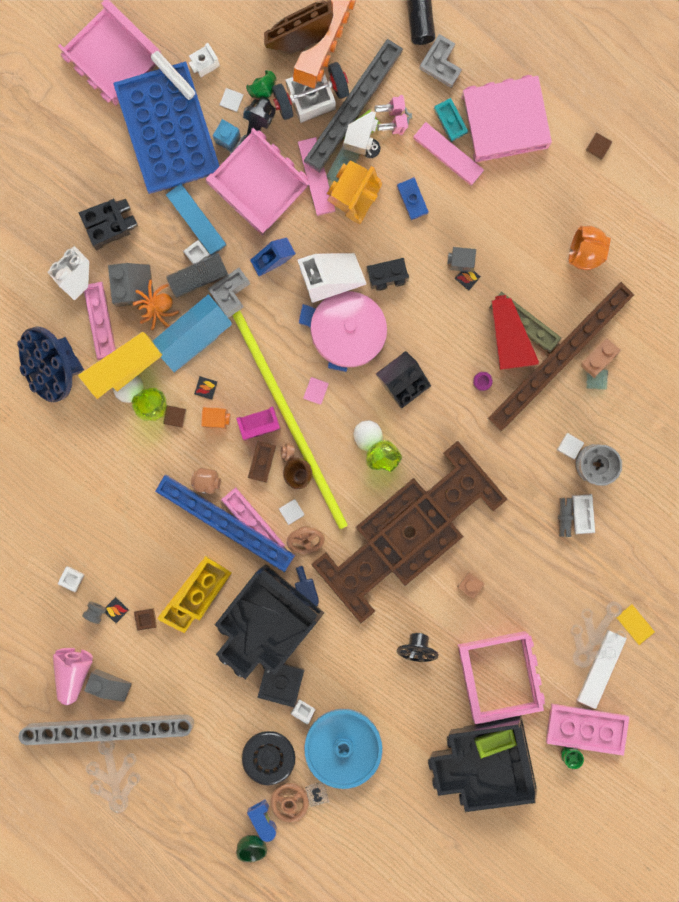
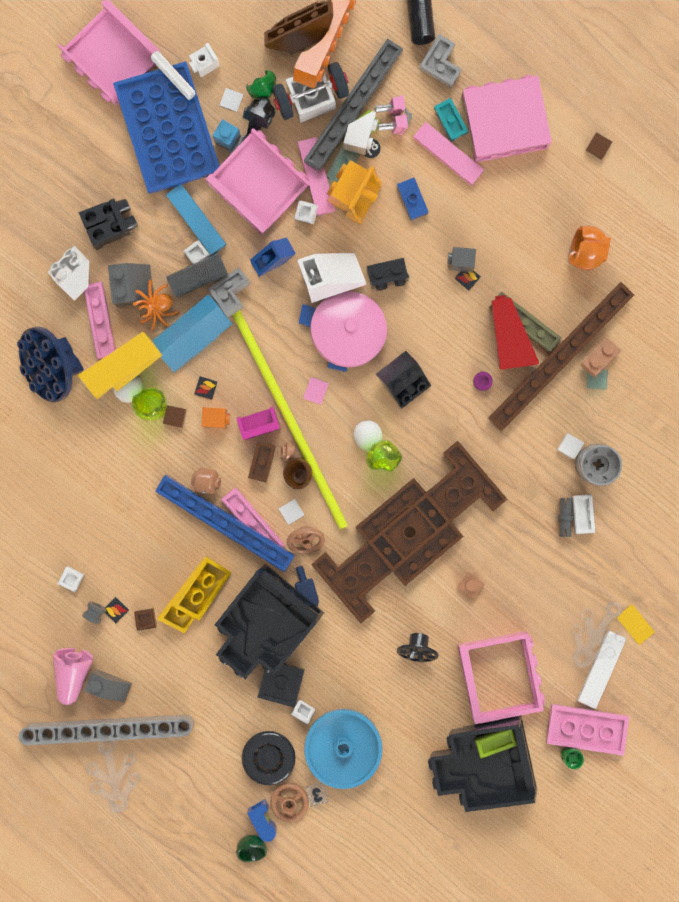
none -> white tile [294,200,318,224]

